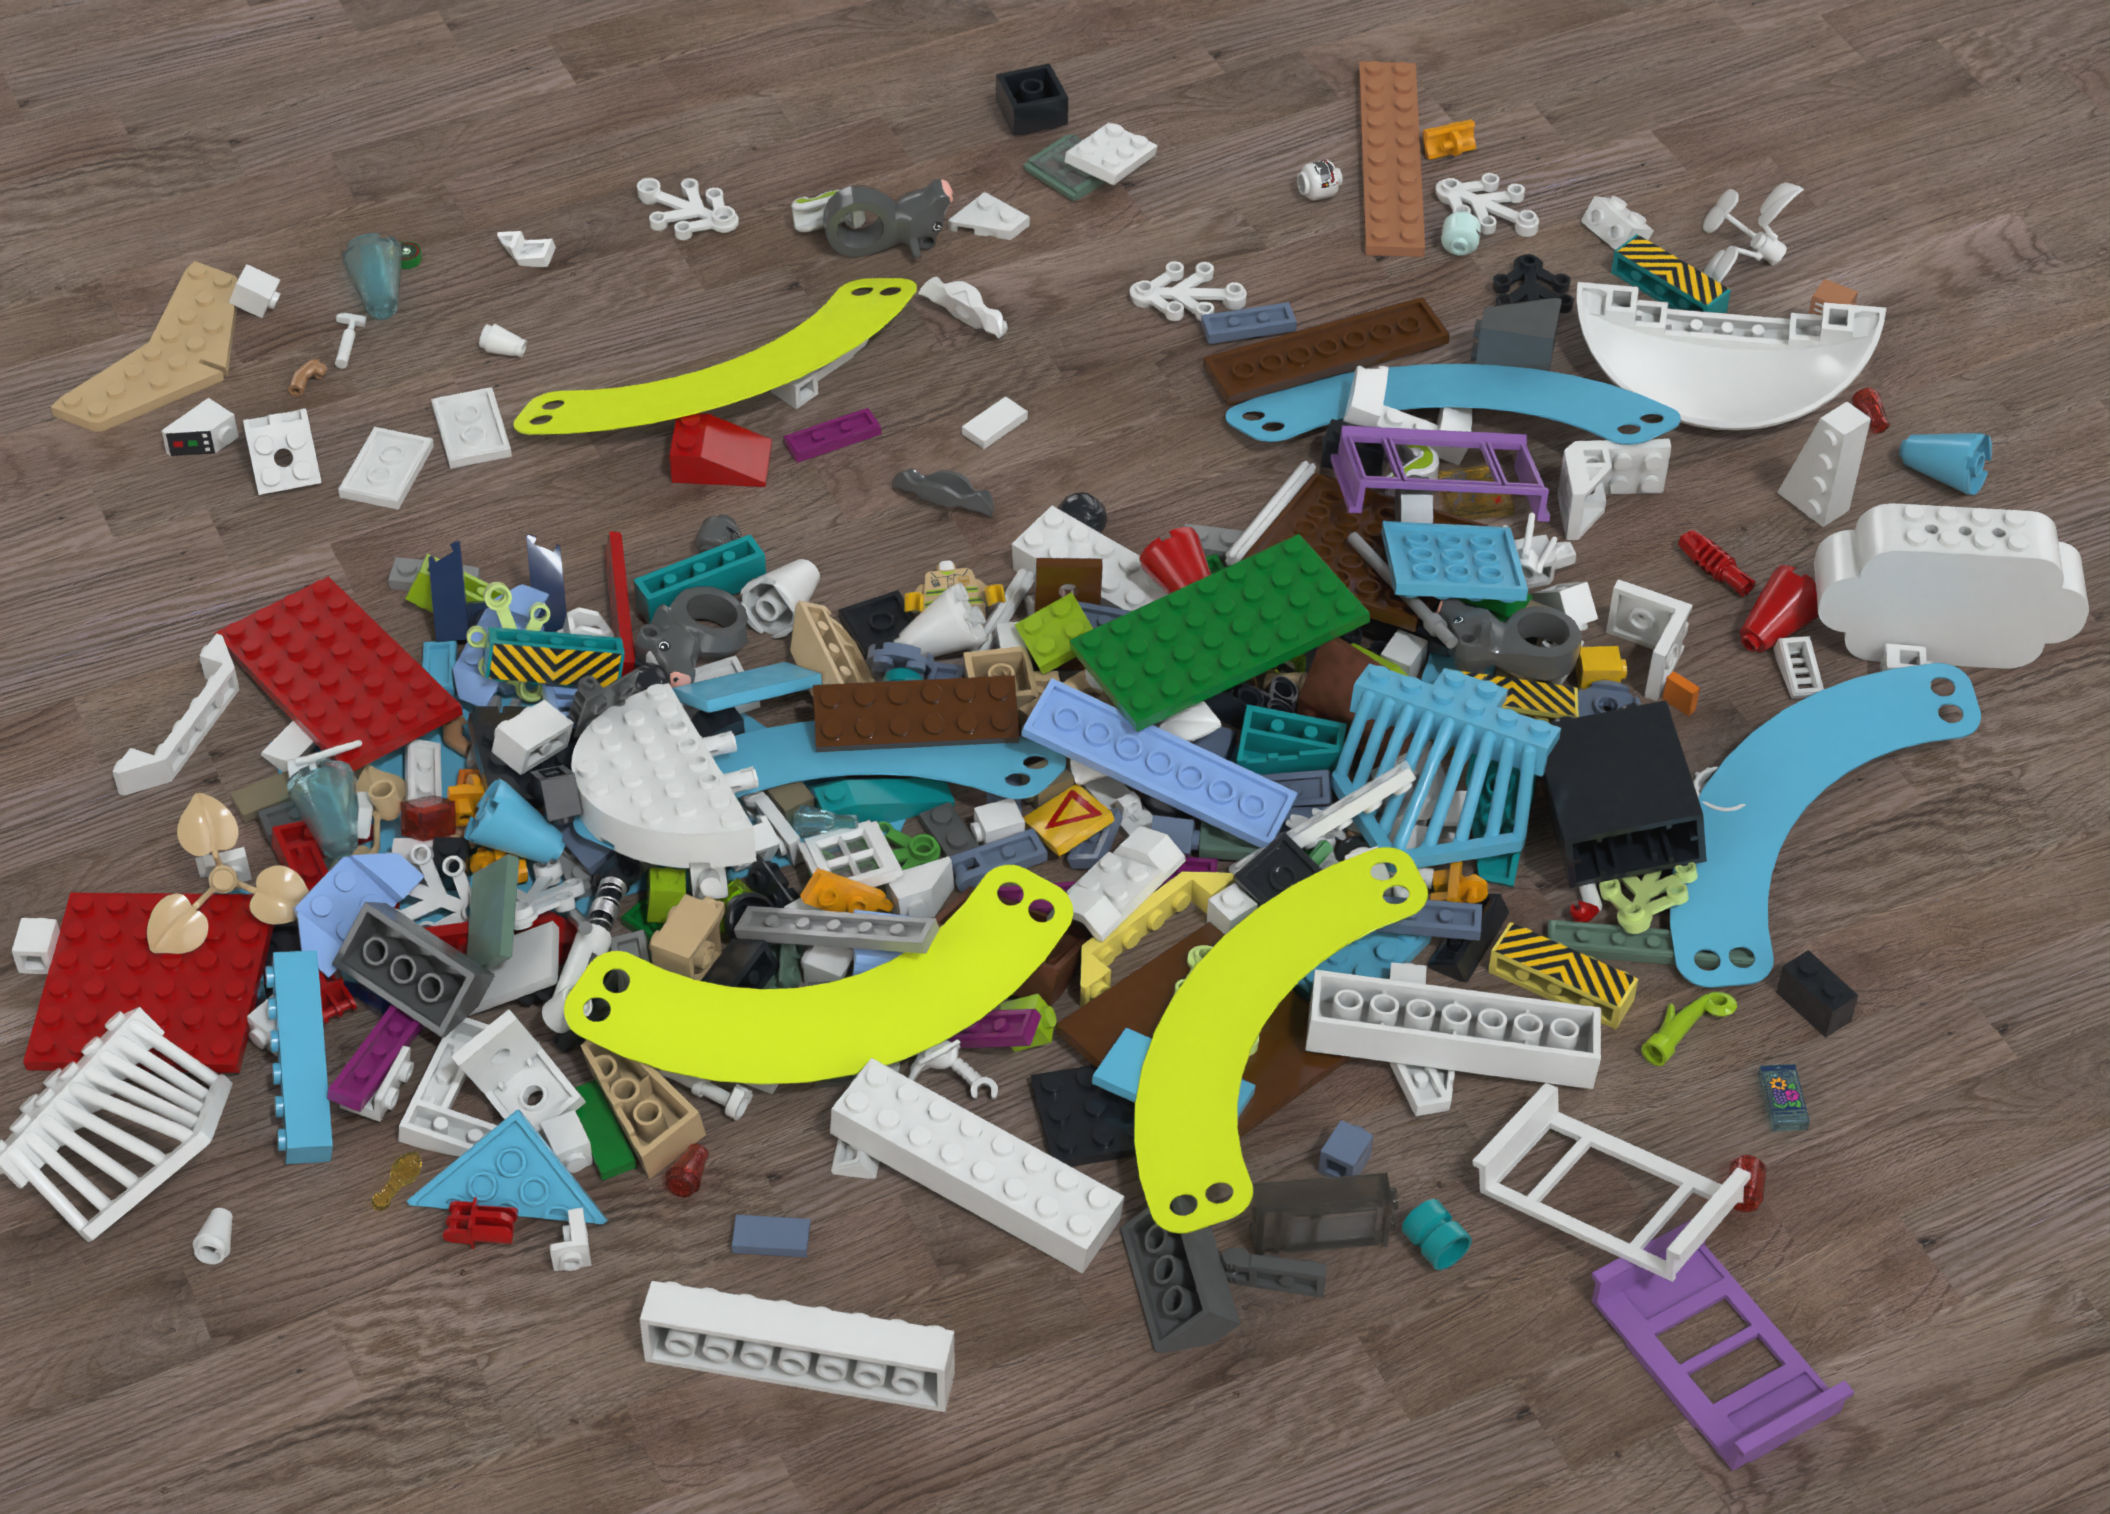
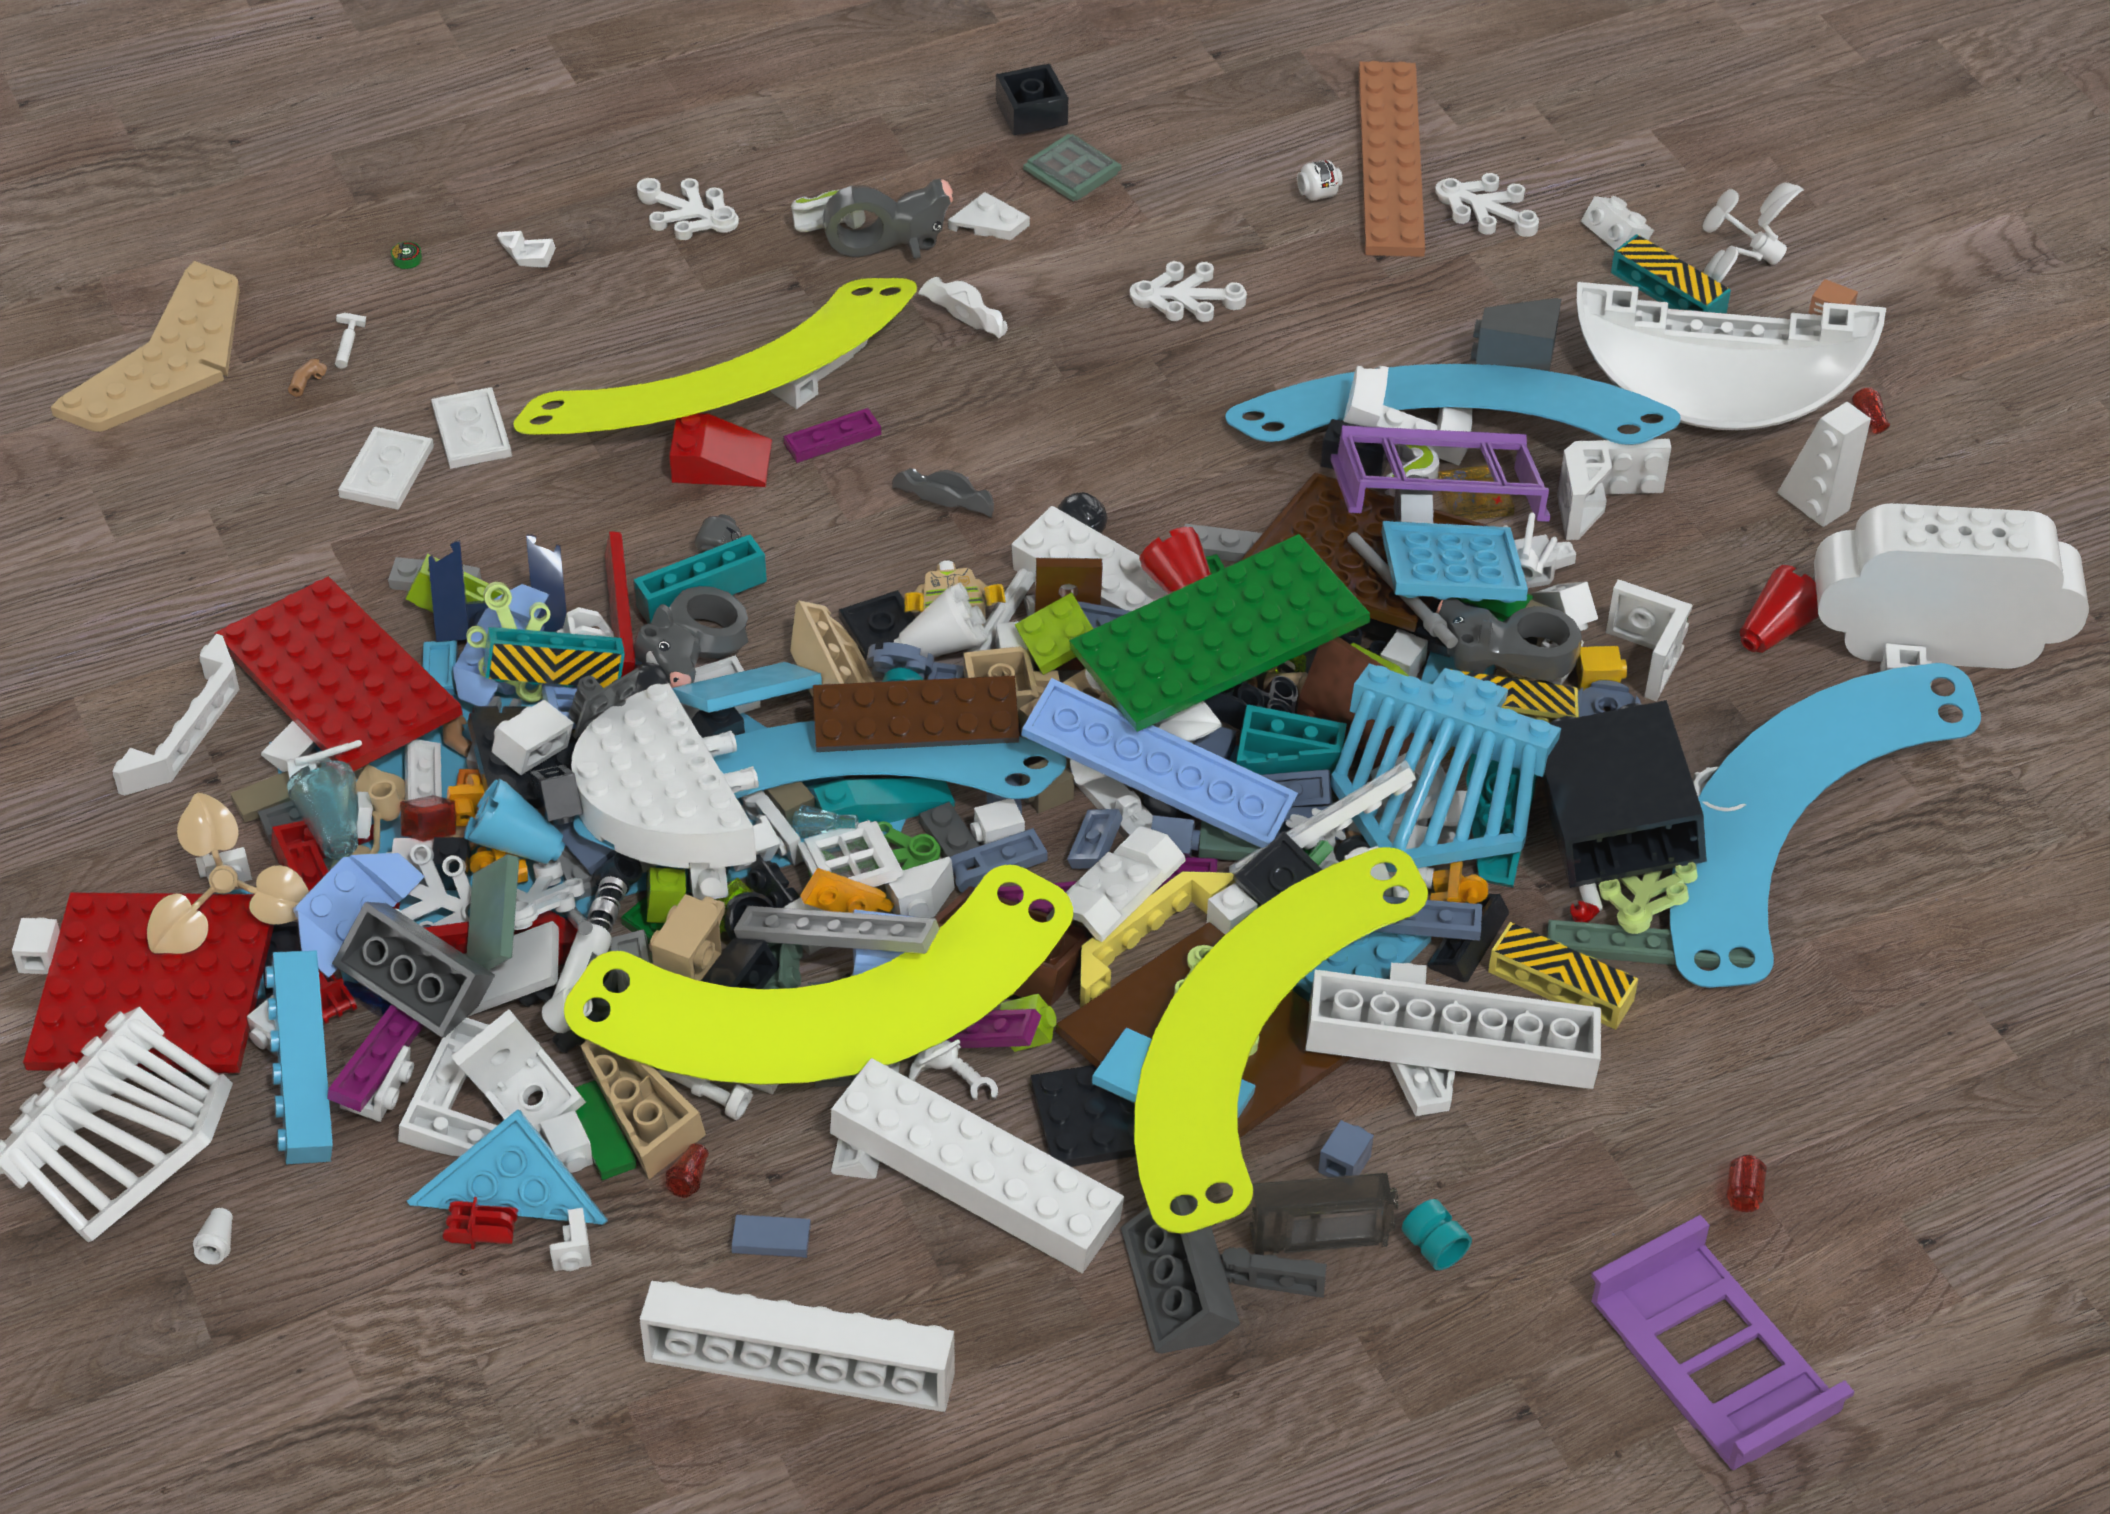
white slope [162,398,239,456] -> none
white brick [229,264,281,319] -> none
white bracket [243,408,322,495] -> none
clear light blue cone [342,233,403,319] -> none
clear yellow piece [371,1151,422,1211] -> none
white cone [479,324,527,358] -> none
white cone [740,559,820,638] -> none
white brick [801,946,854,985] -> none
white tile [962,396,1028,449] -> none
yellow tile [1023,784,1115,857] -> none
white plate [1064,123,1158,185] -> none
sand blue plate [1201,302,1297,344] -> none
reddish brown plate [1203,297,1450,405] -> none
white axle [1225,461,1316,566] -> none
light orange hips [1422,119,1476,160] -> none
light aqua head [1441,211,1481,255] -> none
white piece [1473,1083,1751,1282] -> none
black plant [1492,254,1574,313] -> none
lime plant [1641,992,1737,1066] -> none
orange tile [1662,671,1700,716] -> none
red hinge [1678,530,1756,597] -> none
tile [1758,1064,1810,1132] -> none
white slope [1773,636,1824,699] -> none
black brick [1776,950,1858,1038] -> none
medium azure cone [1899,433,1992,495] -> none

